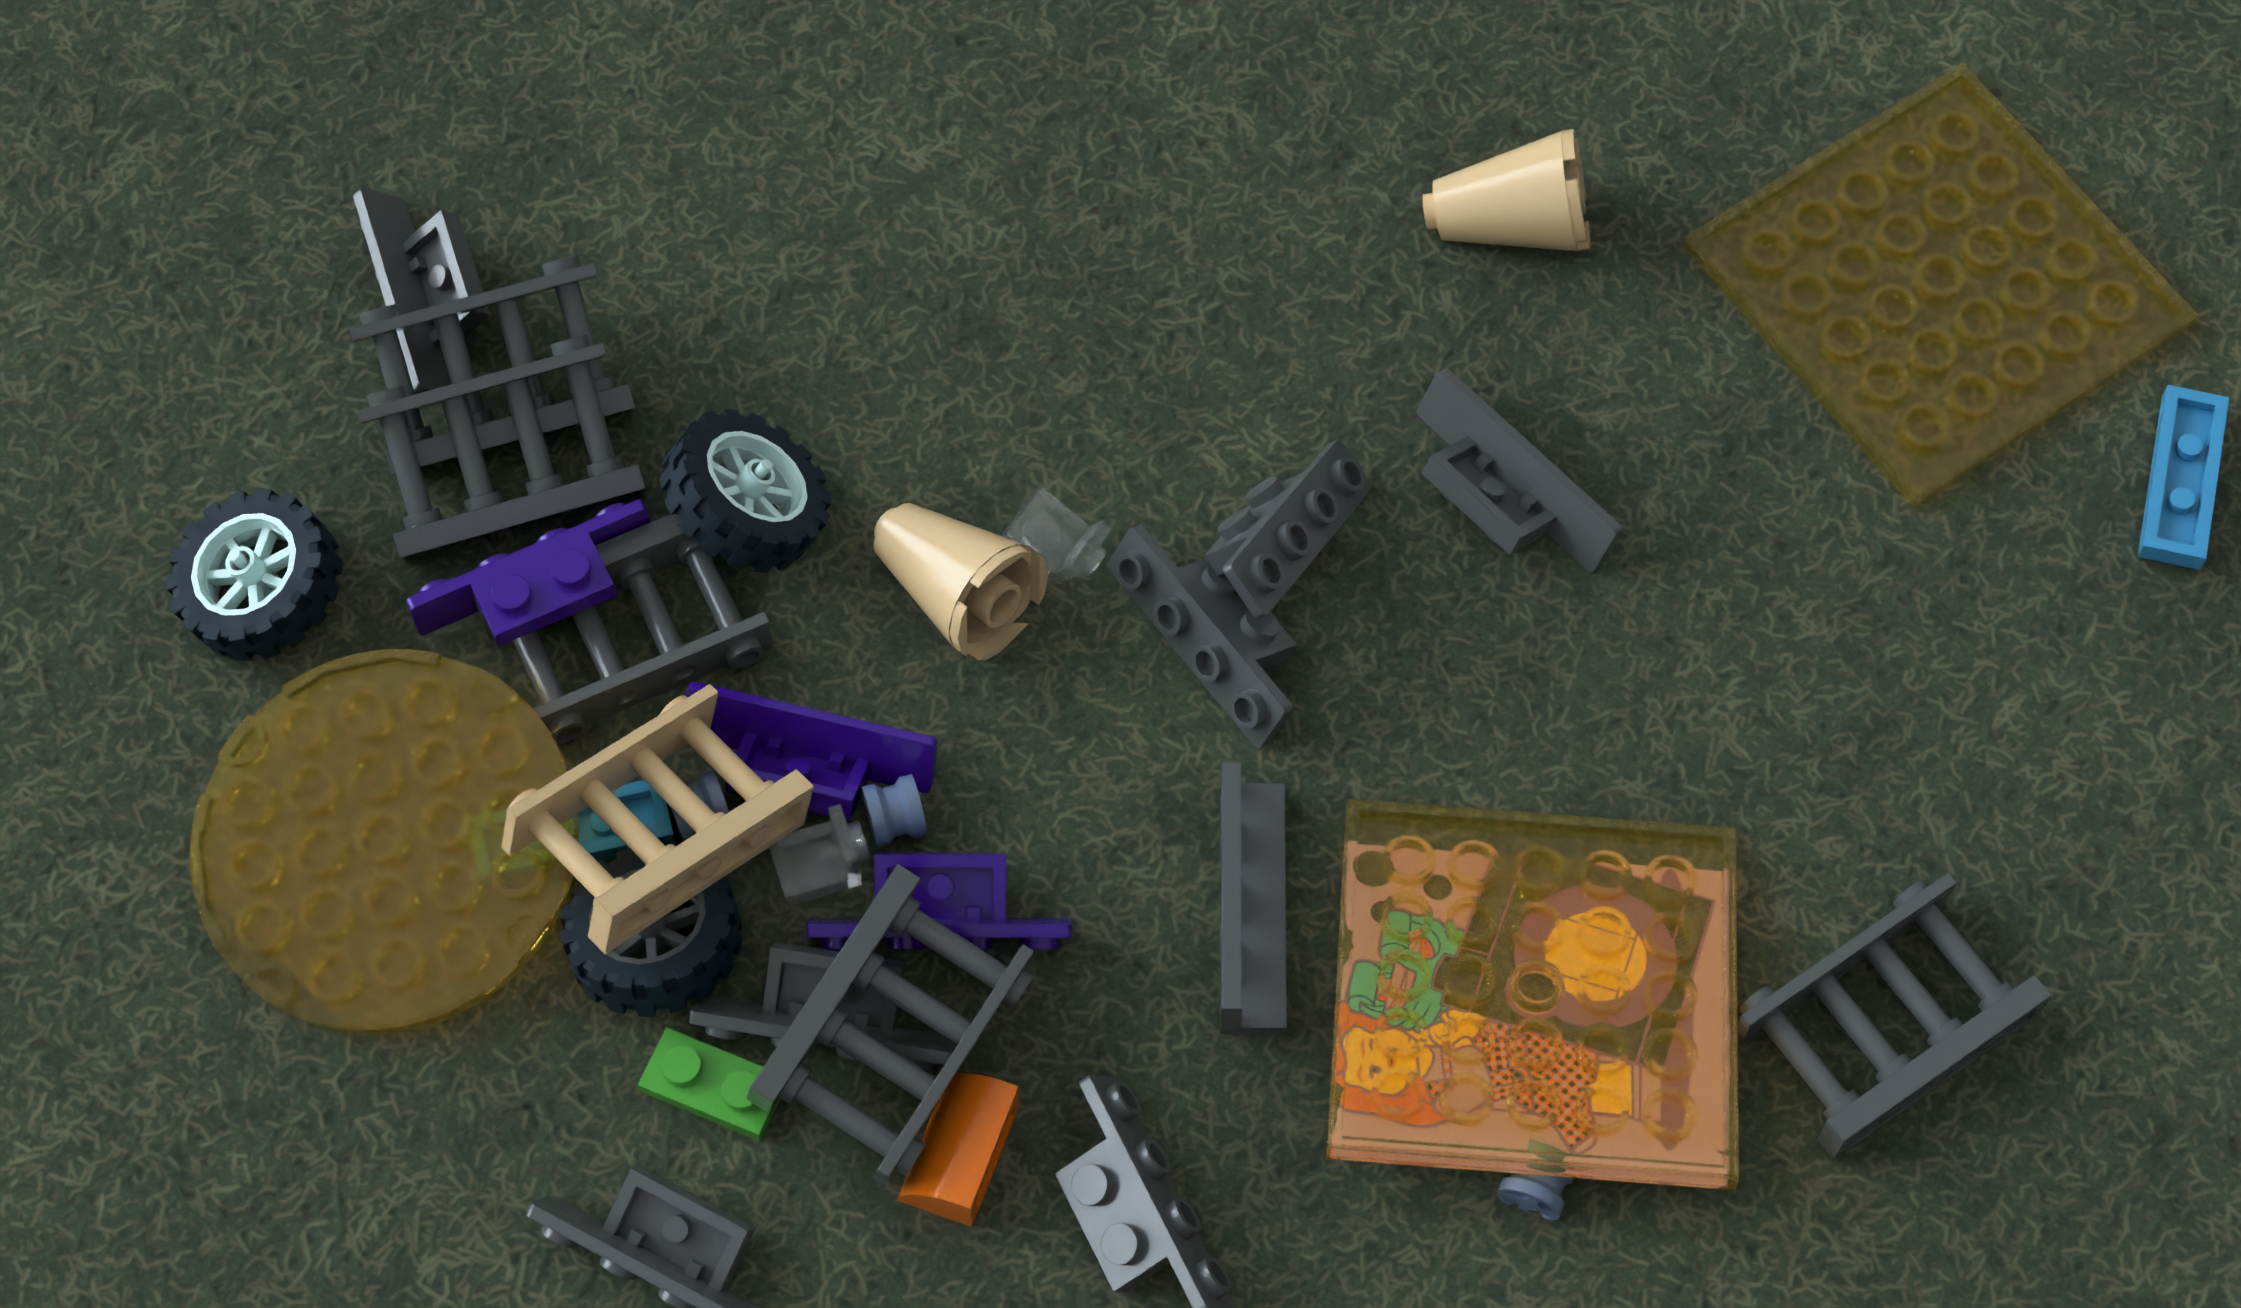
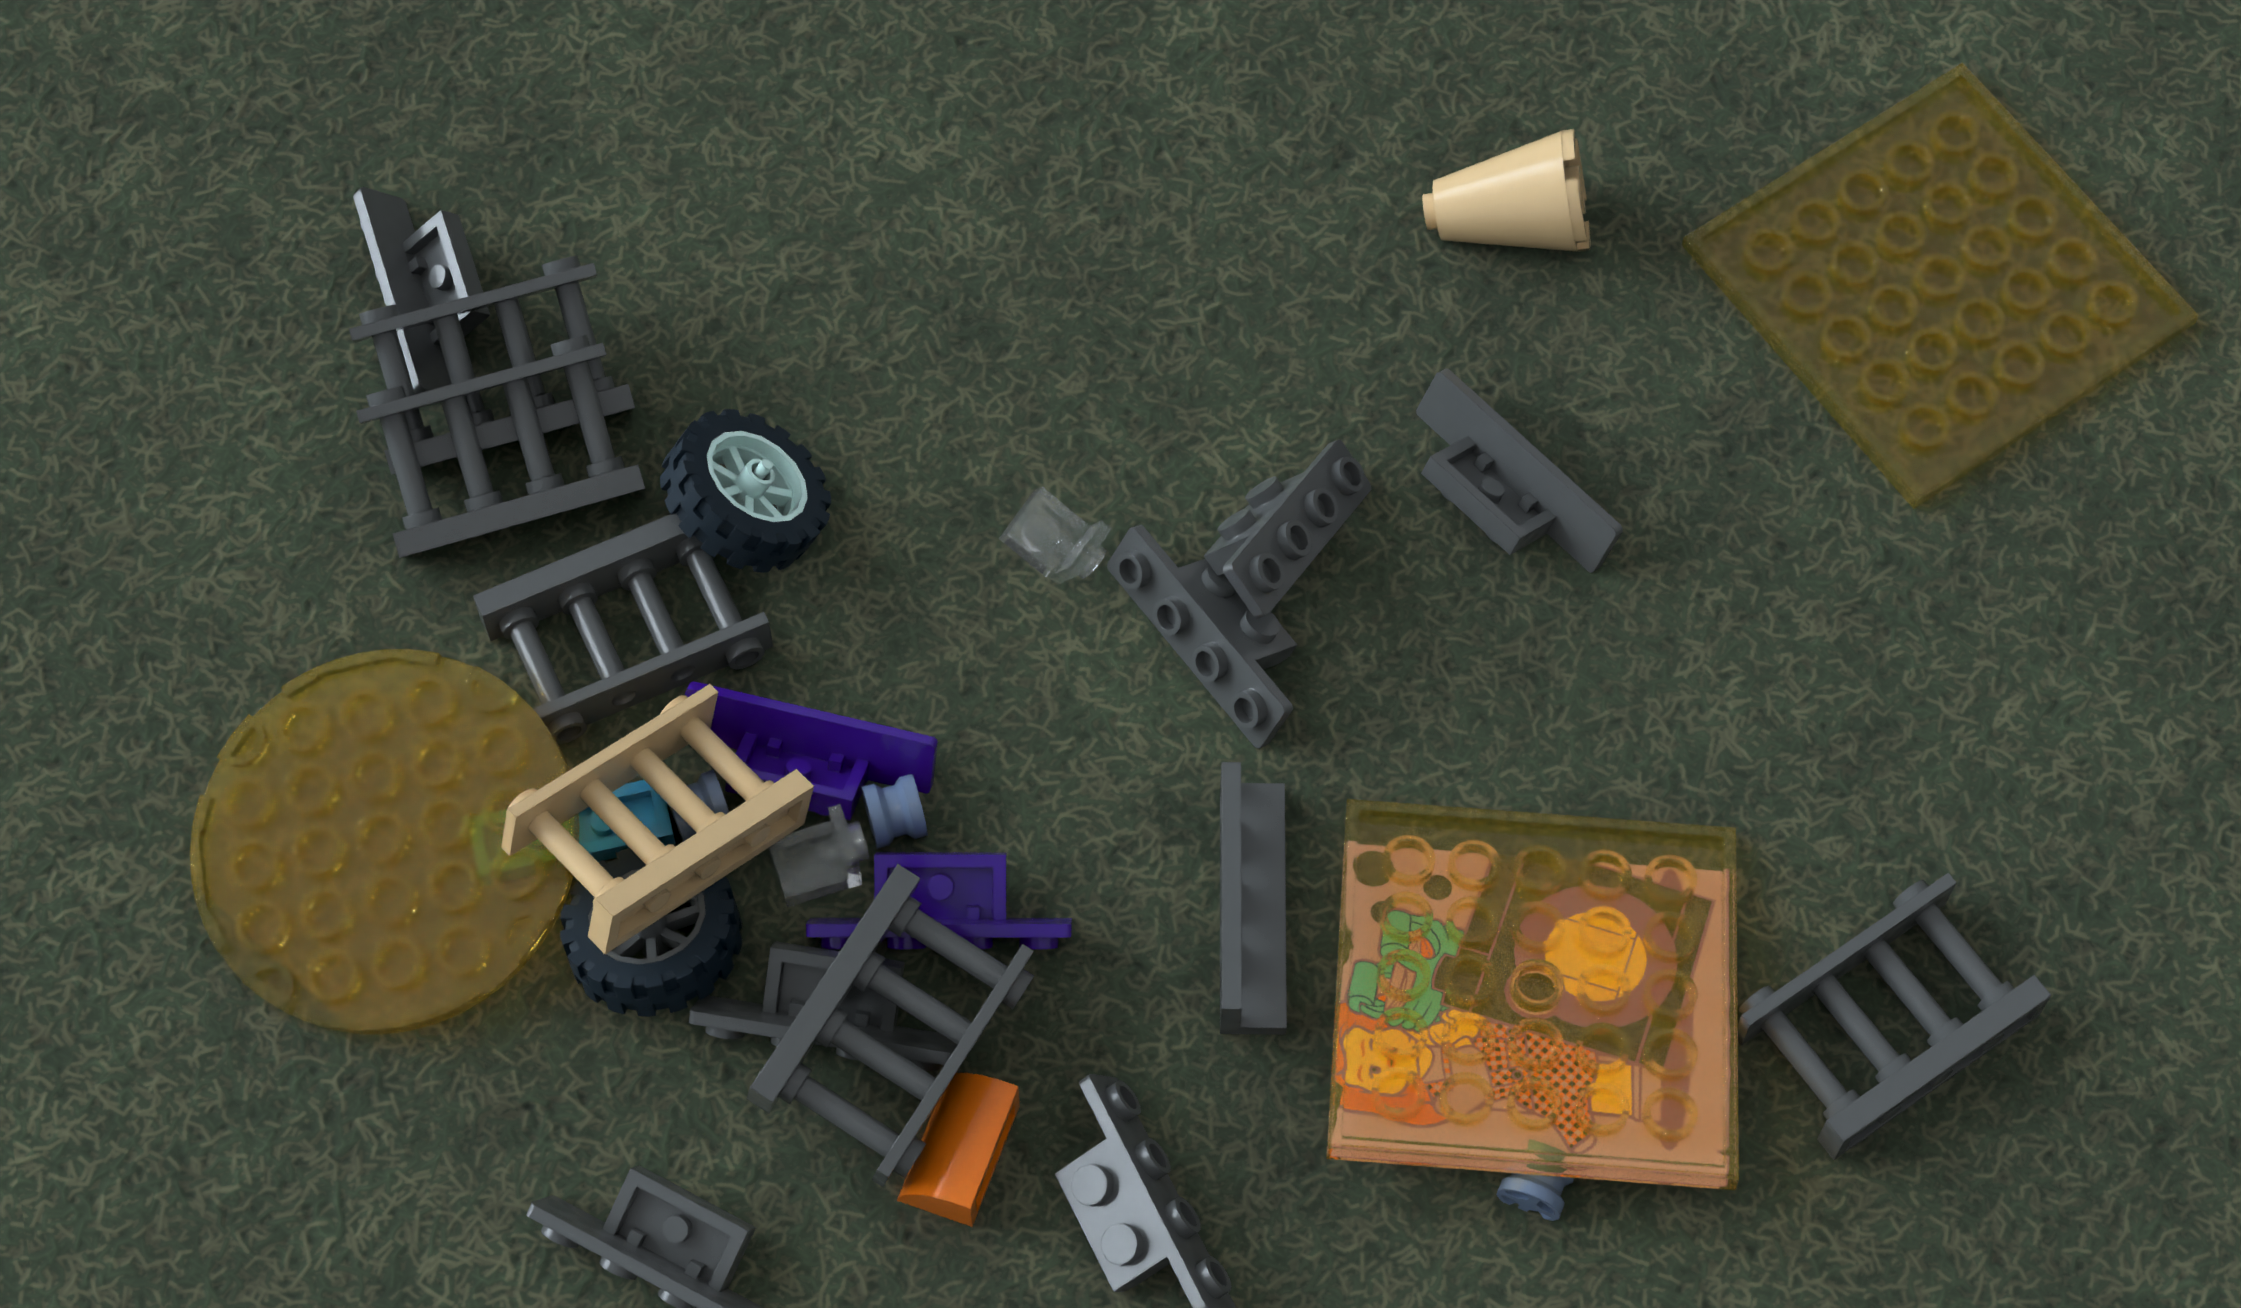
black wheel [166,488,342,661] -> none
dark purple bracket [406,499,650,647] -> none
bright green plate [637,1027,781,1141] -> none
tan cone [874,503,1048,660] -> none
dark azure plate [2137,385,2229,570] -> none

